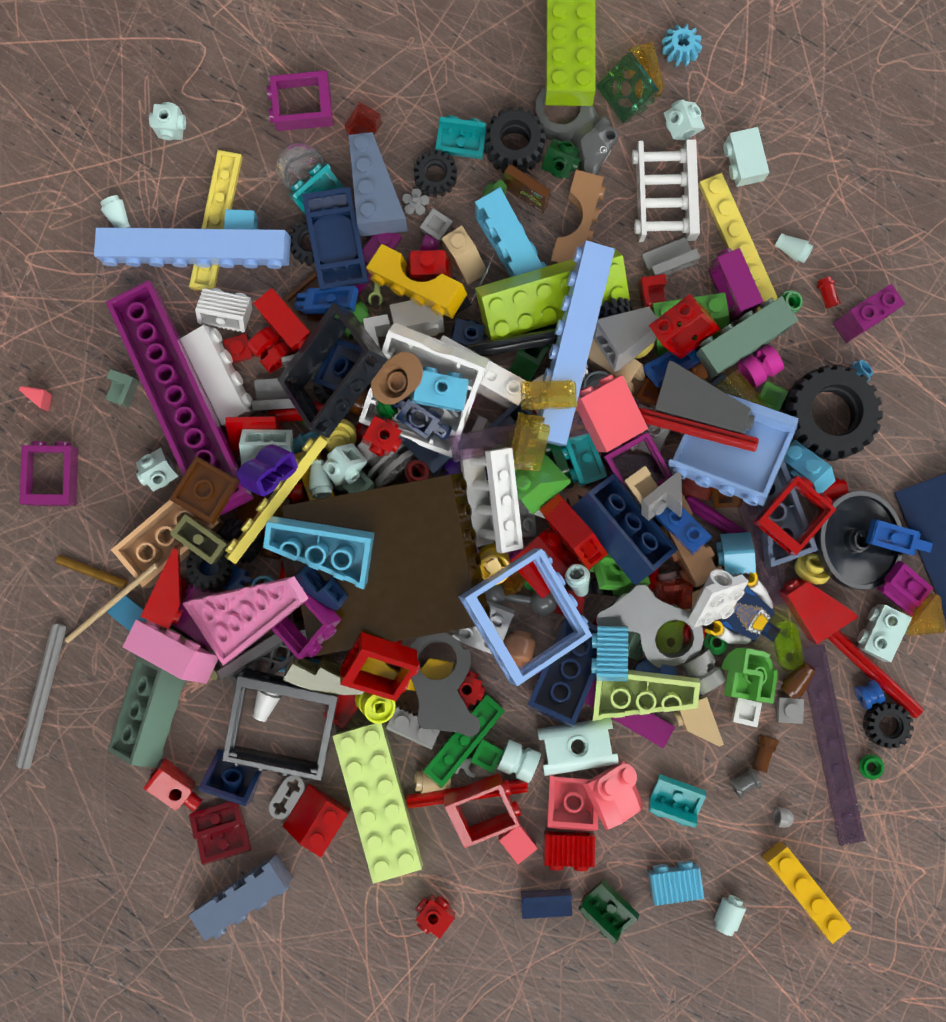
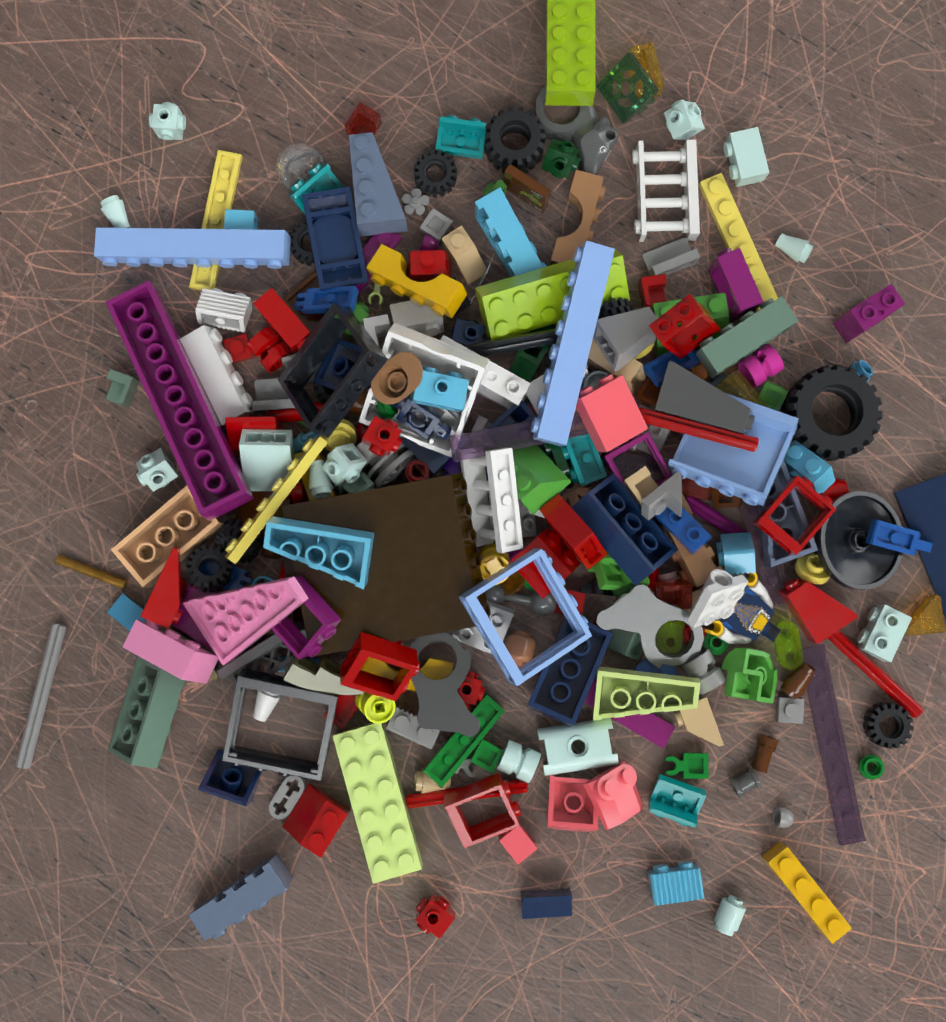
coral slope [19,386,52,412] -> none
magenta window [19,441,78,506] -> none
tan axle [65,563,159,643] -> none
red torso [143,758,203,812] -> none
reddish brown tile [169,456,240,526] -> none
olive brick [170,514,229,565] -> none
dark red slope [189,801,252,865] -> none
dark purple brick [236,444,298,496] -> none
magenta window [266,70,334,131] -> none
dark blue slope [294,564,349,610] -> none
clear yellow hinge [511,413,550,471] -> none
clear yellow hinge [520,380,577,410] -> none
red brick [543,831,595,871] -> none
light aqua cone [565,564,590,597] -> none
dark green bracket [578,879,640,944] -> none
medium azure brick [592,626,628,682] -> none
medium azure gear [661,23,702,67] -> none
white plate [731,698,762,727] -> none
green plate [779,290,803,313] -> none
red pin [816,276,841,309] -> none
blue wheel [854,679,885,710] -> none
magenta plate [877,560,933,616] -> none
none -> green plate [665,752,709,779]

